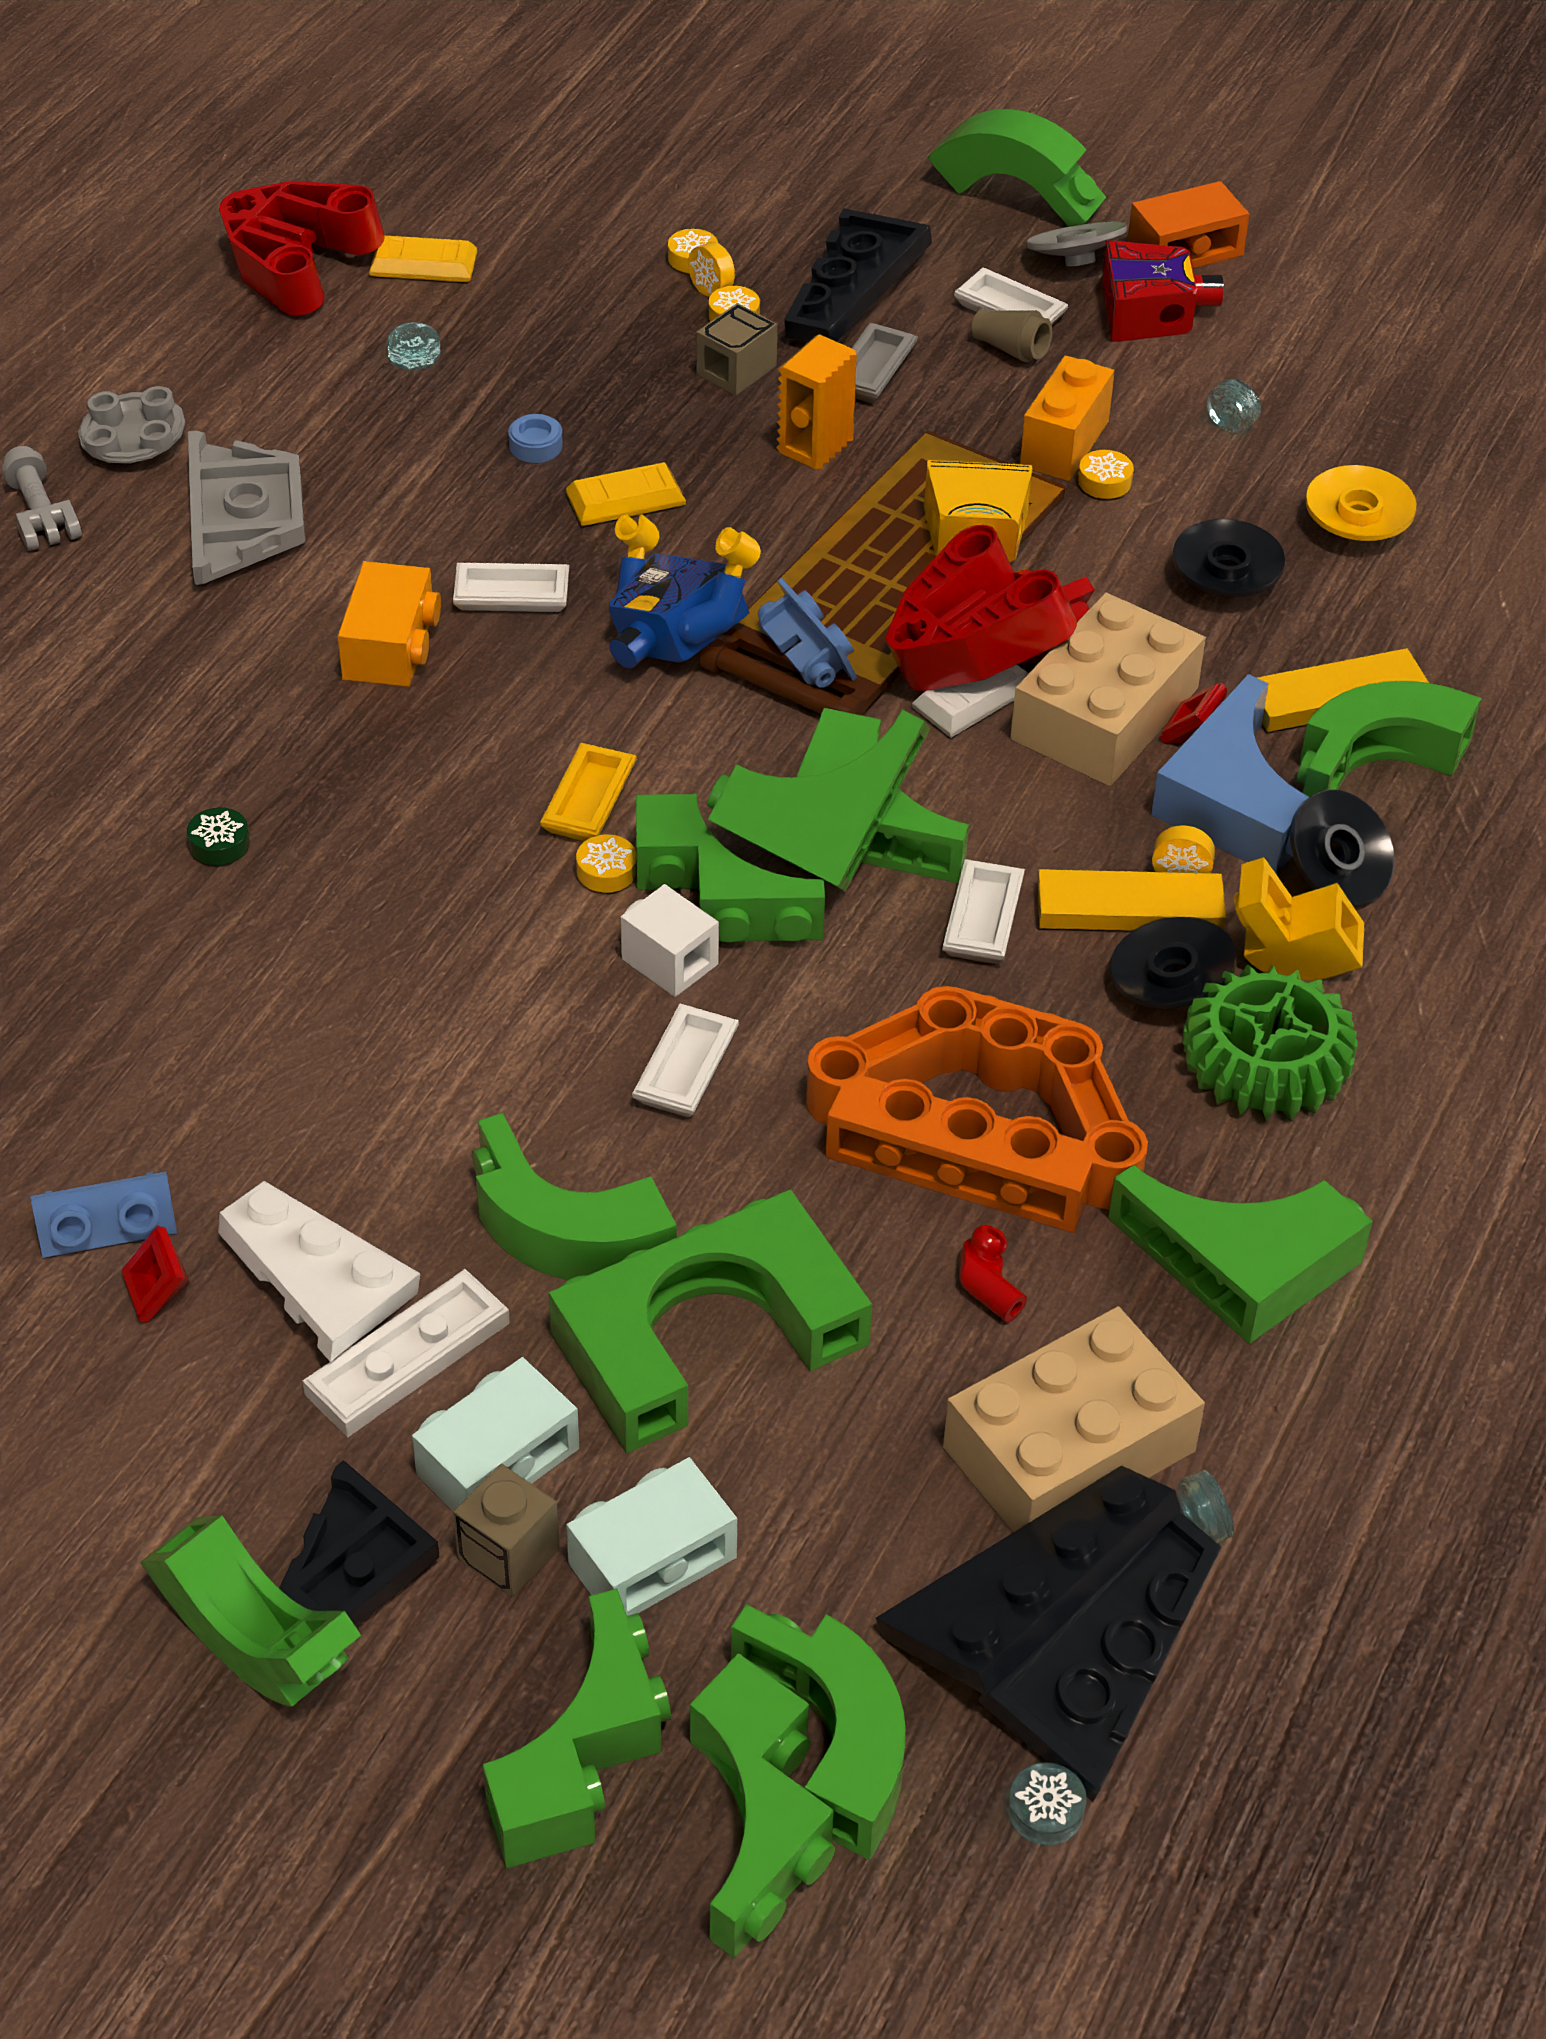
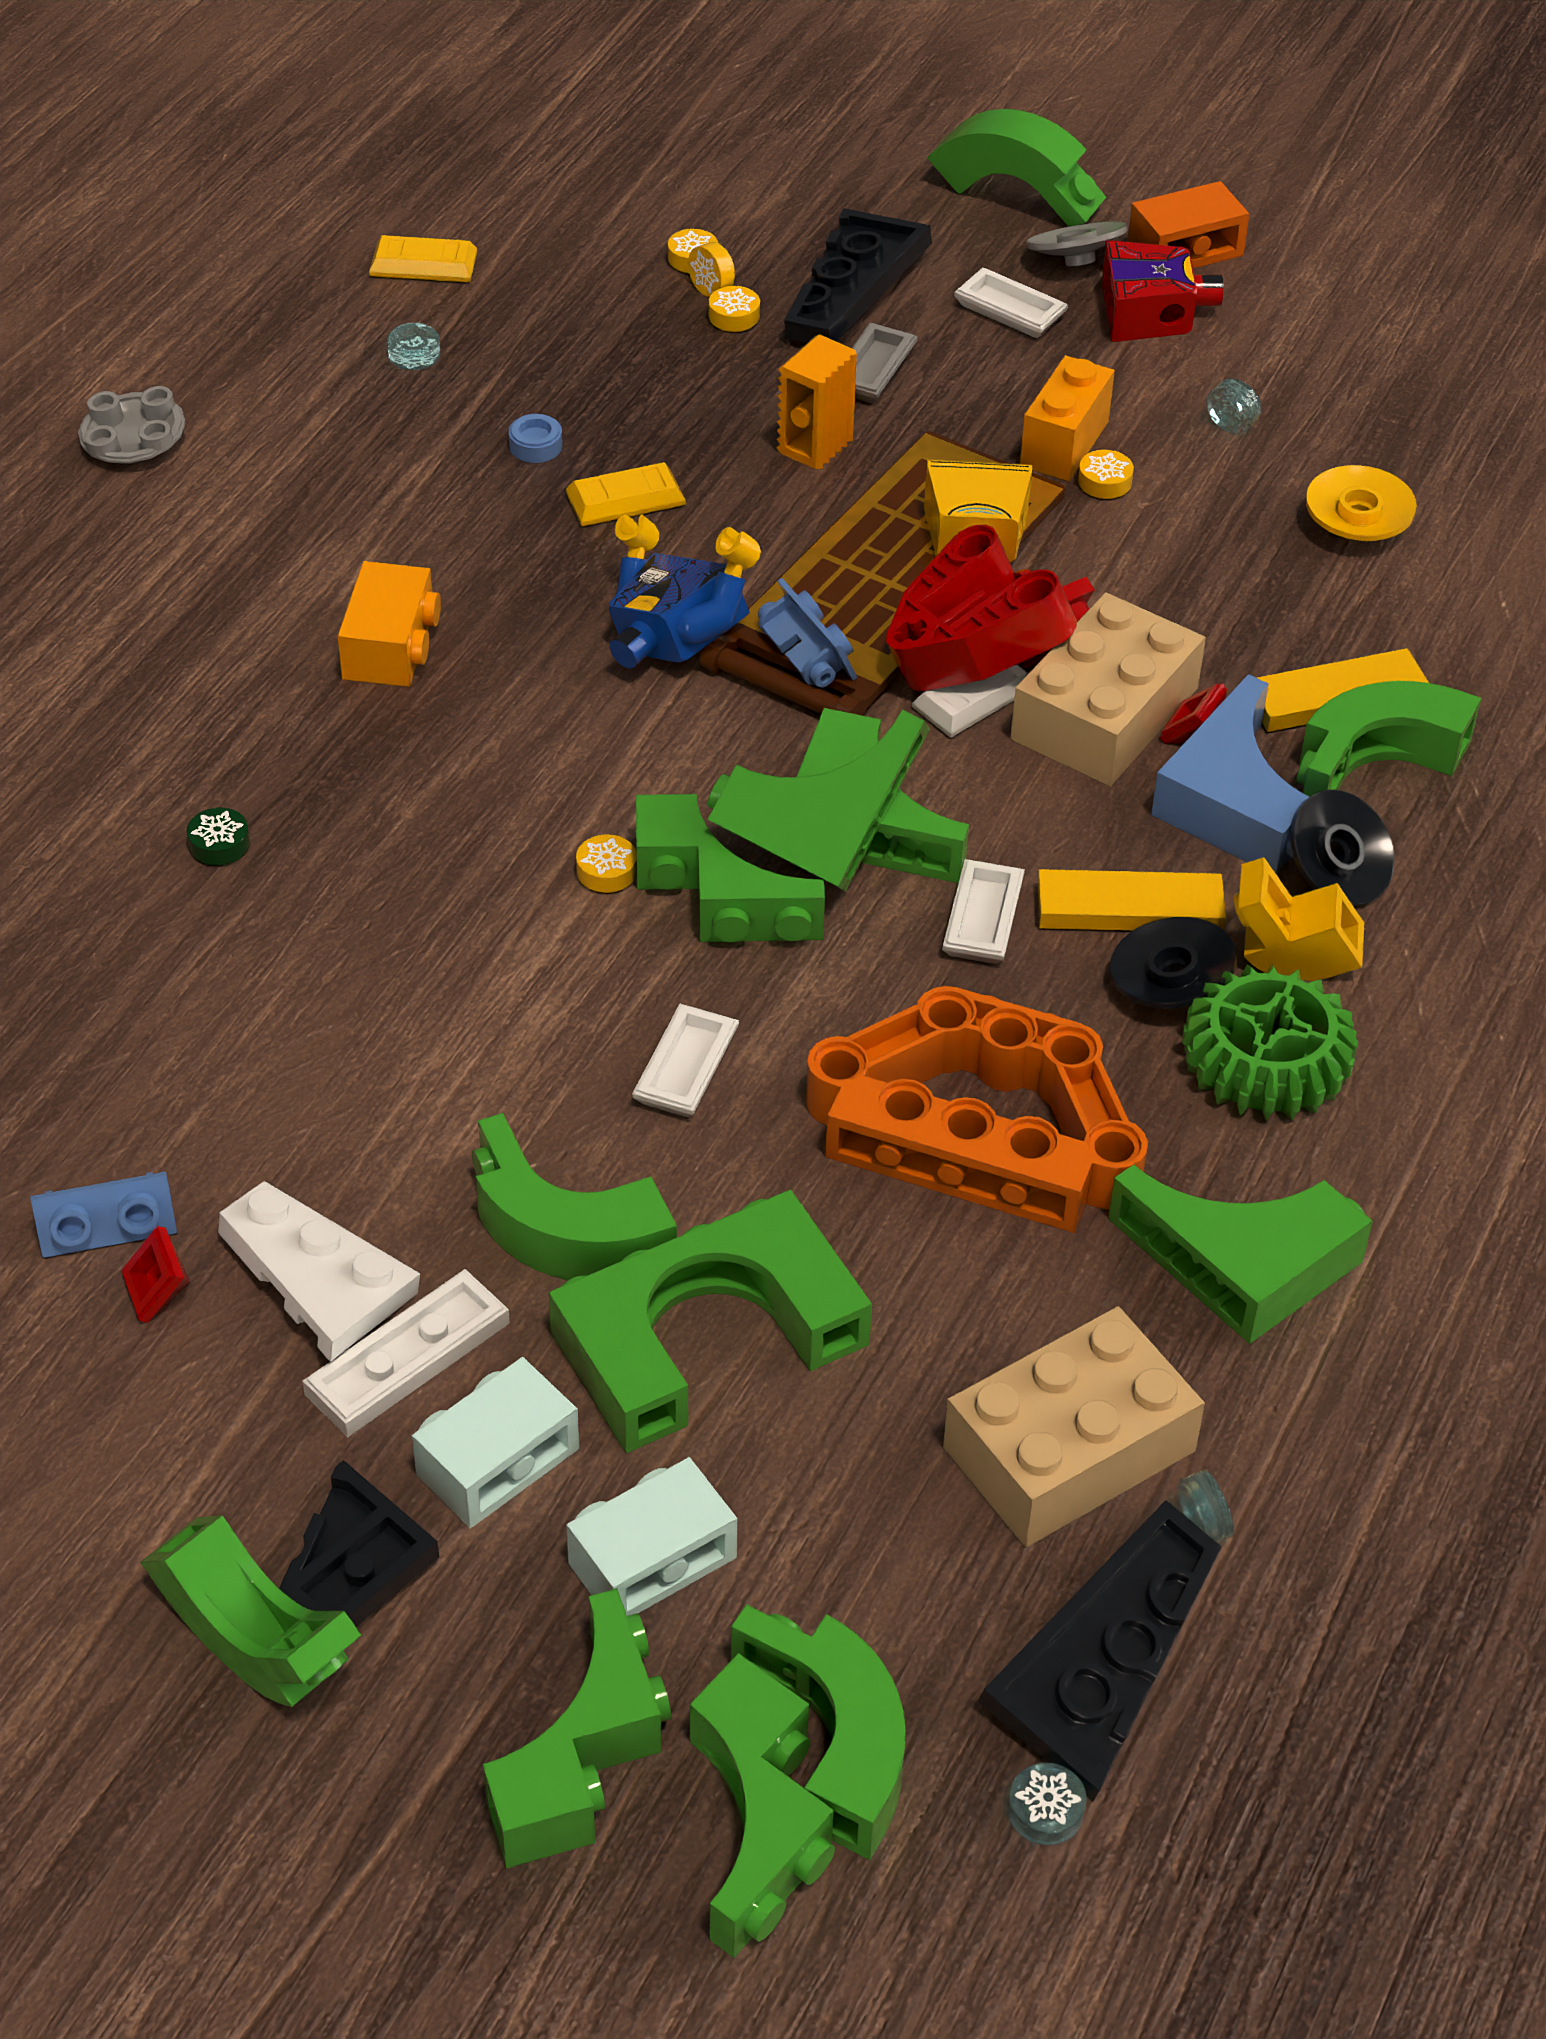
light grey hinge [1,446,82,551] -> none
light grey wing [188,431,306,585] -> none
red connector [219,181,385,316] -> none
white tile [453,563,569,612] -> none
dark tan brick [453,1463,560,1598] -> none
yellow tile [540,743,637,841] -> none
white brick [621,884,719,997] -> none
dark tan brick [696,303,778,396] -> none
black wing [875,1465,1181,1695] -> none
red arm [959,1225,1027,1322] -> none
dark tan cone [971,309,1052,362] -> none
yellow tile [1152,825,1215,873] -> none
black dish [1173,519,1285,597] -> none

